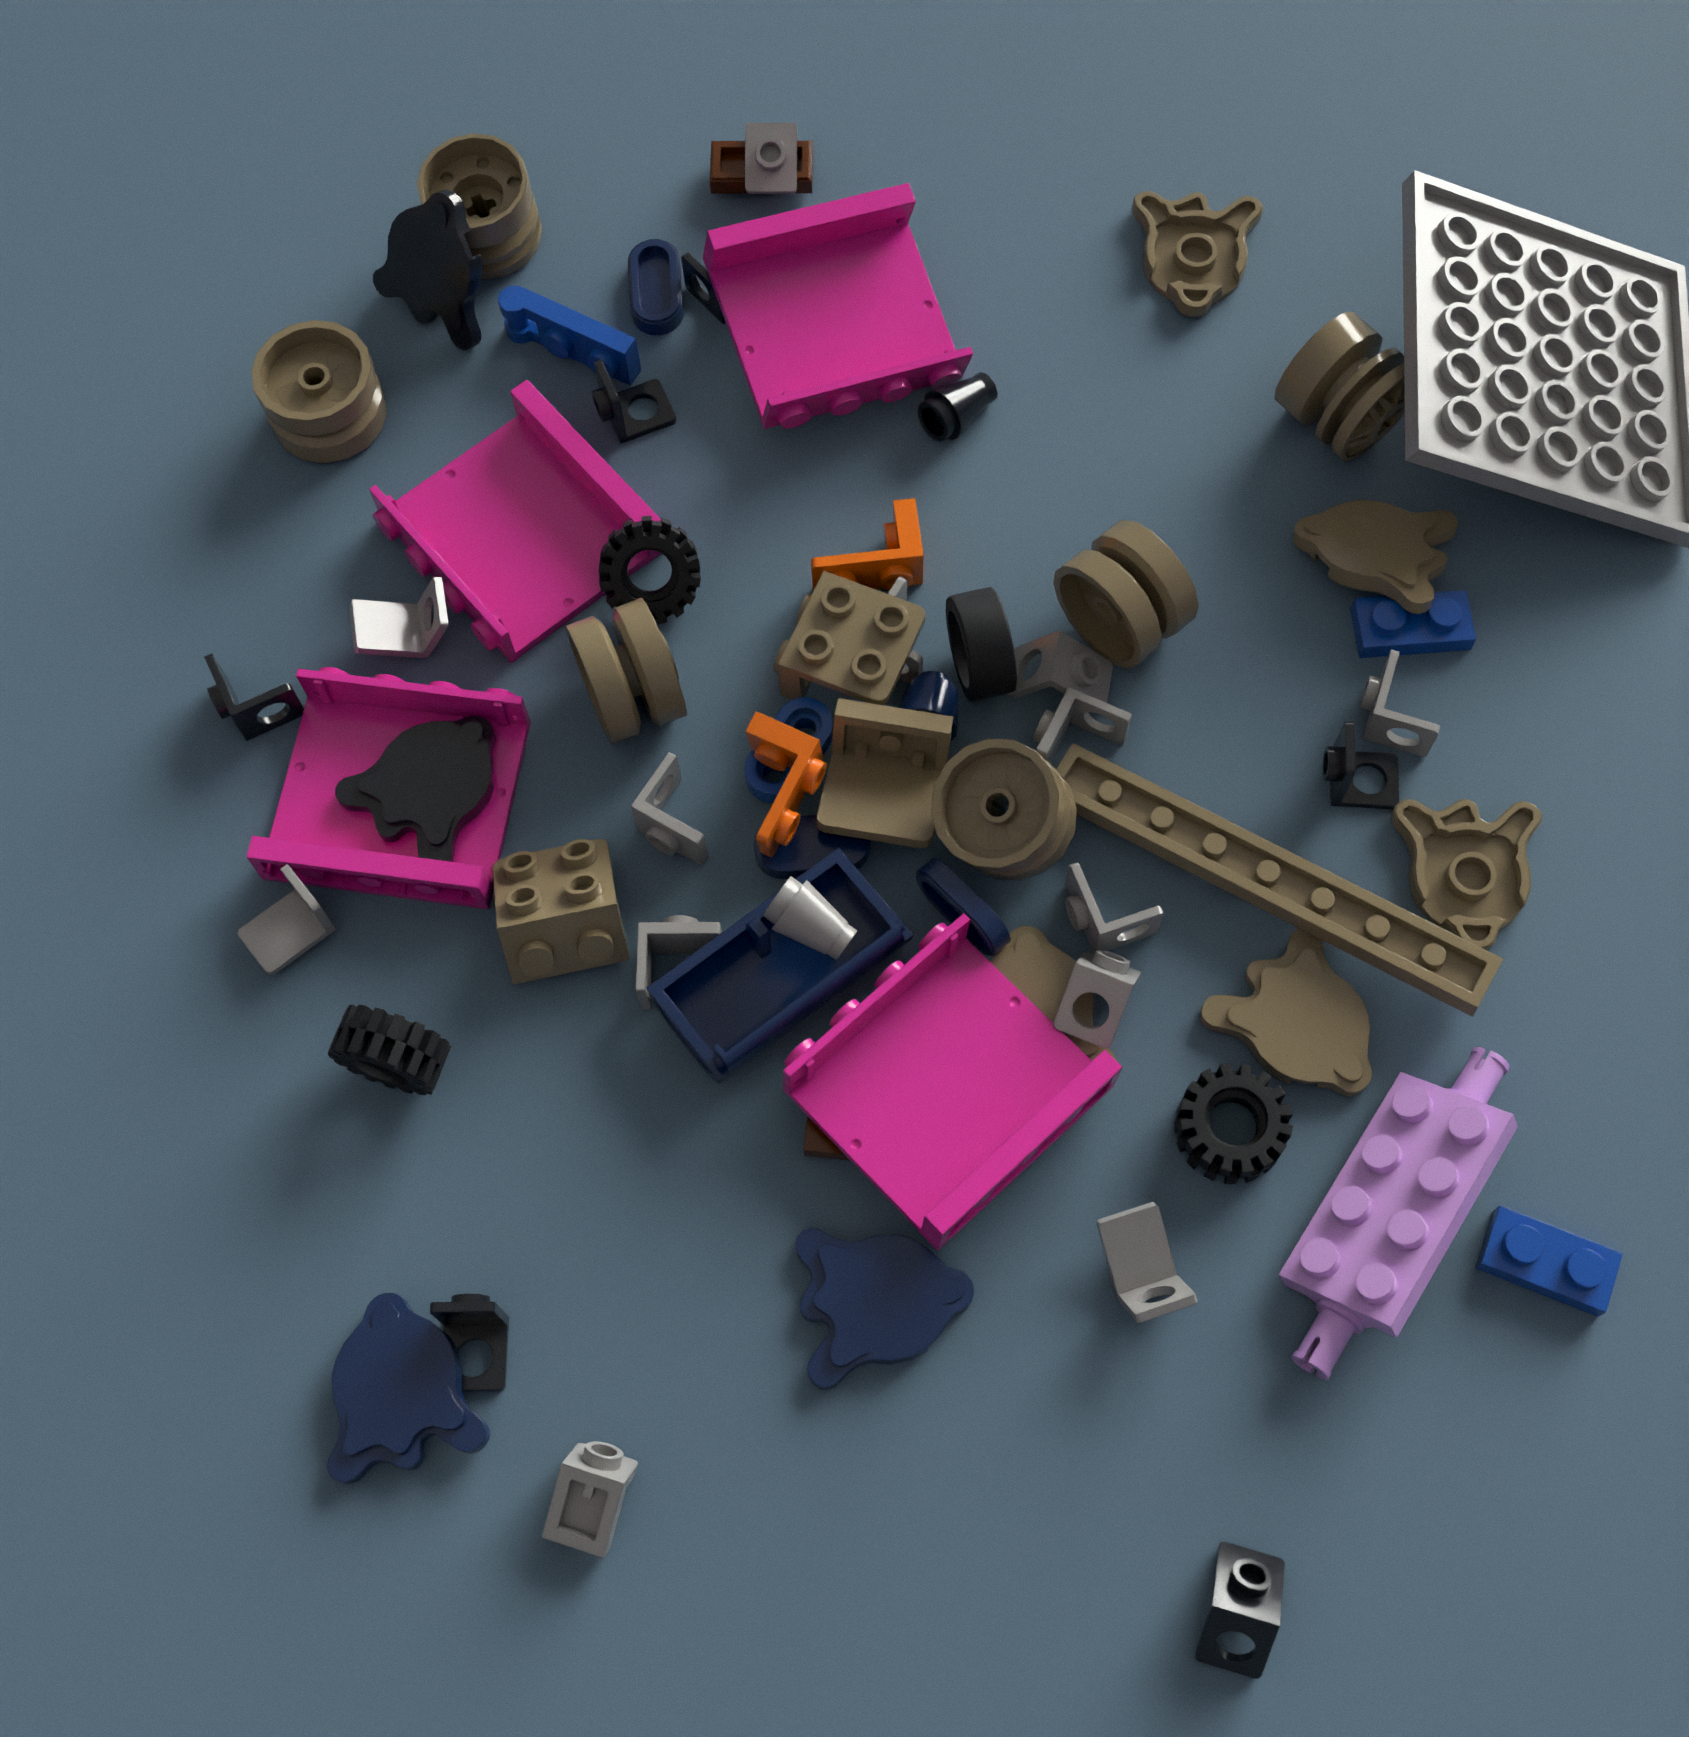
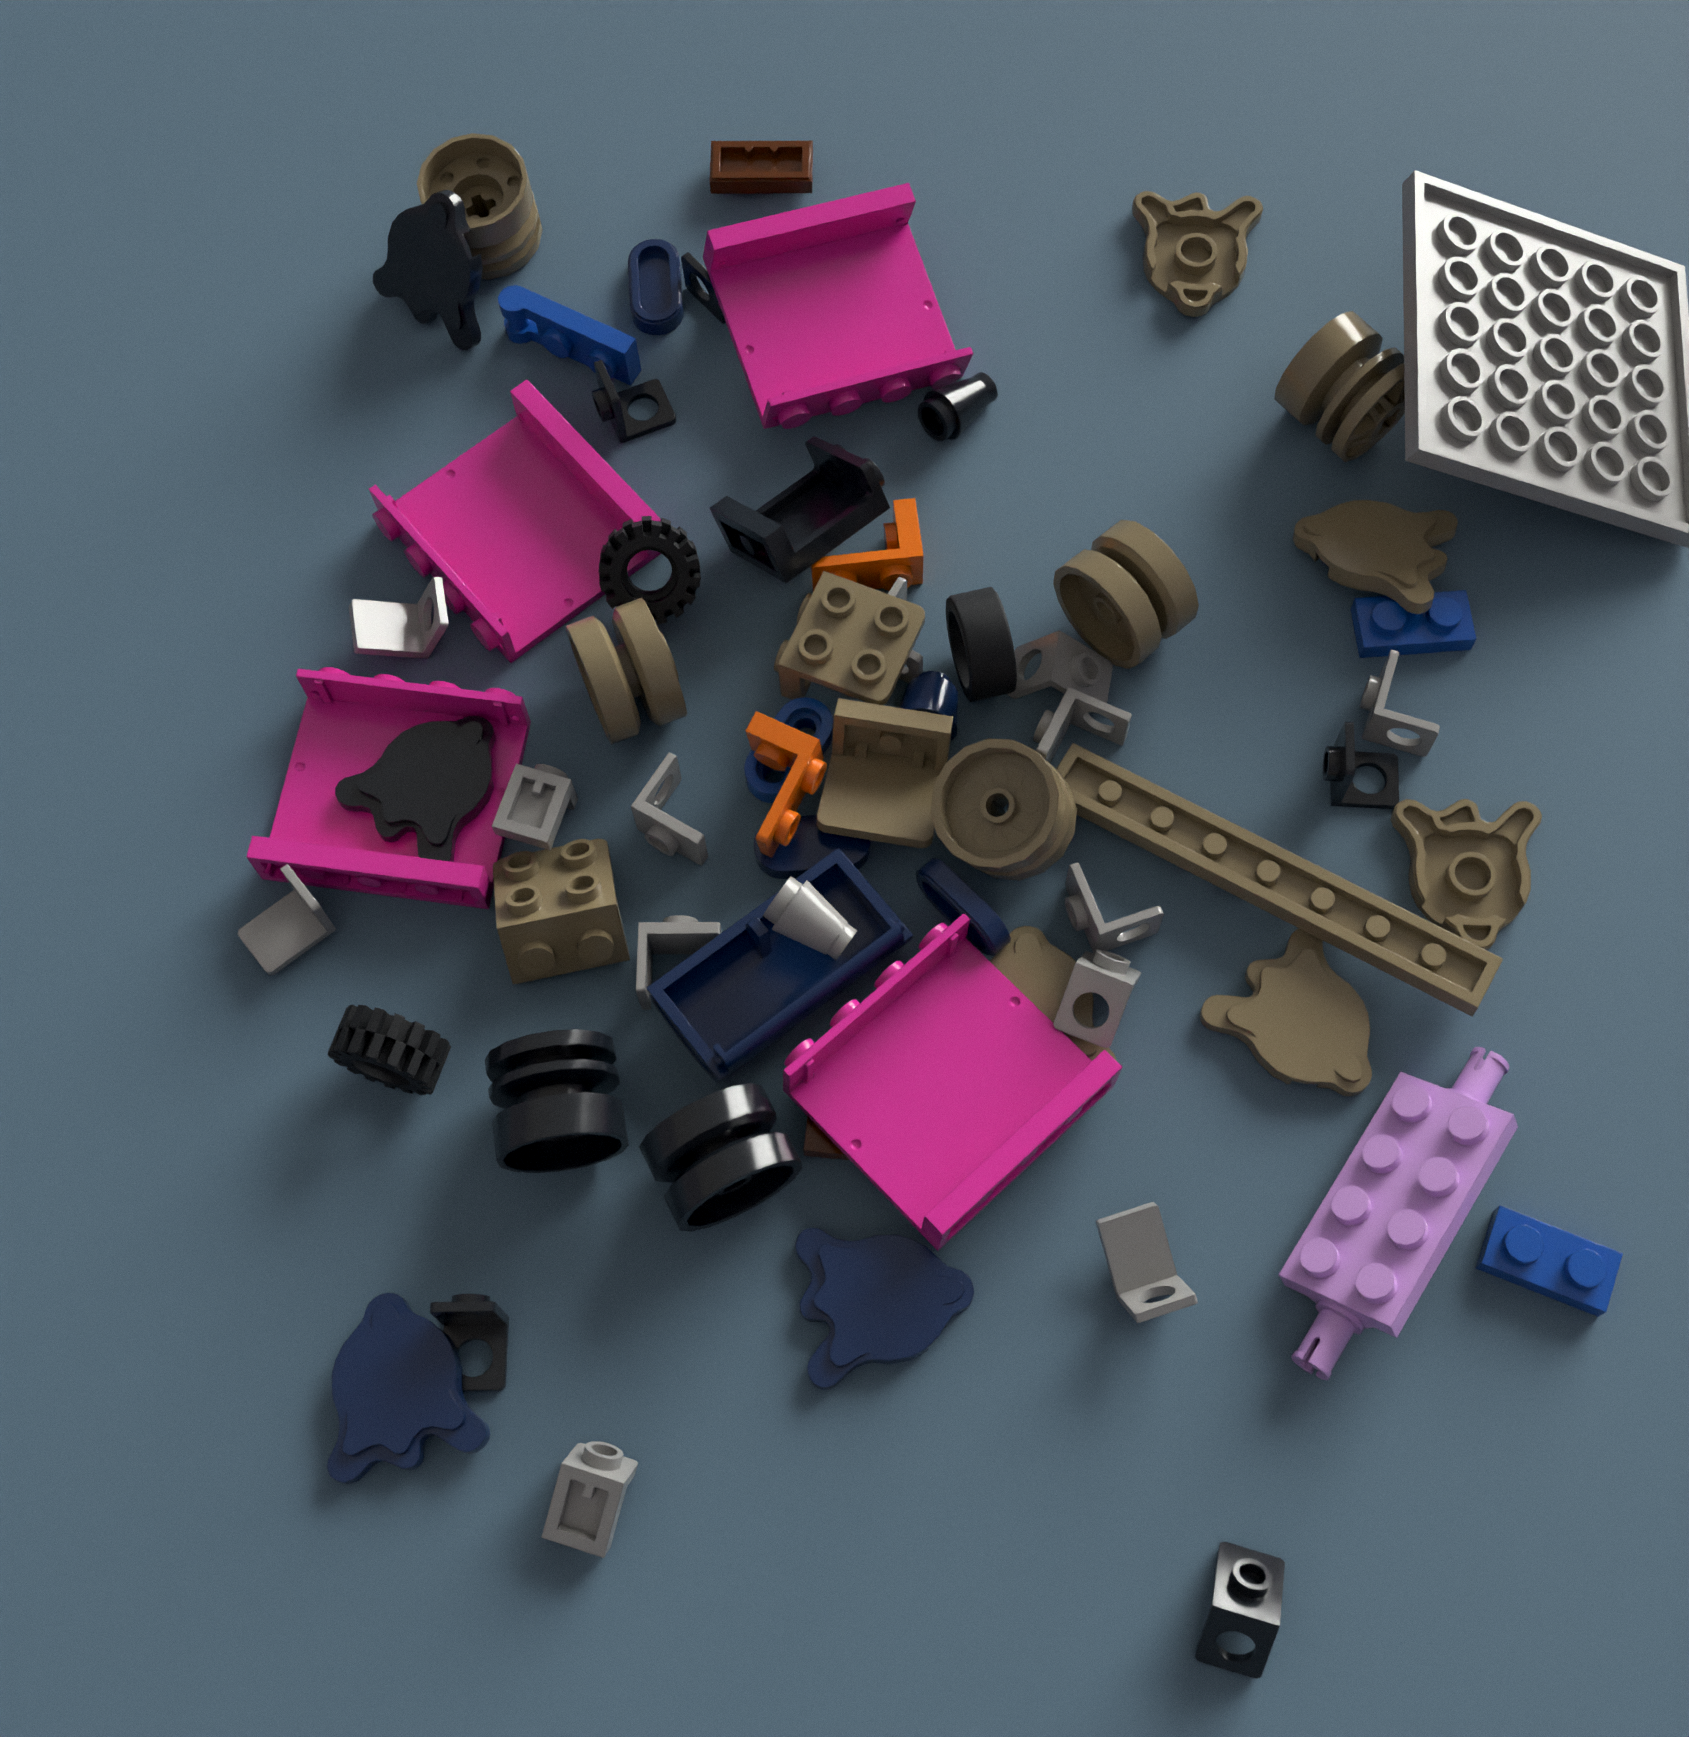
black bracket [204,653,304,741] -> none
dark tan wheel [251,320,387,463] -> none
light grey bracket [745,123,798,194] -> none
black tyre [1174,1063,1293,1184] -> none
none -> black wheel [485,1029,629,1173]
none -> light grey bracket [492,764,578,851]
none -> black wheel [639,1083,802,1232]
none -> black panel [710,436,890,583]

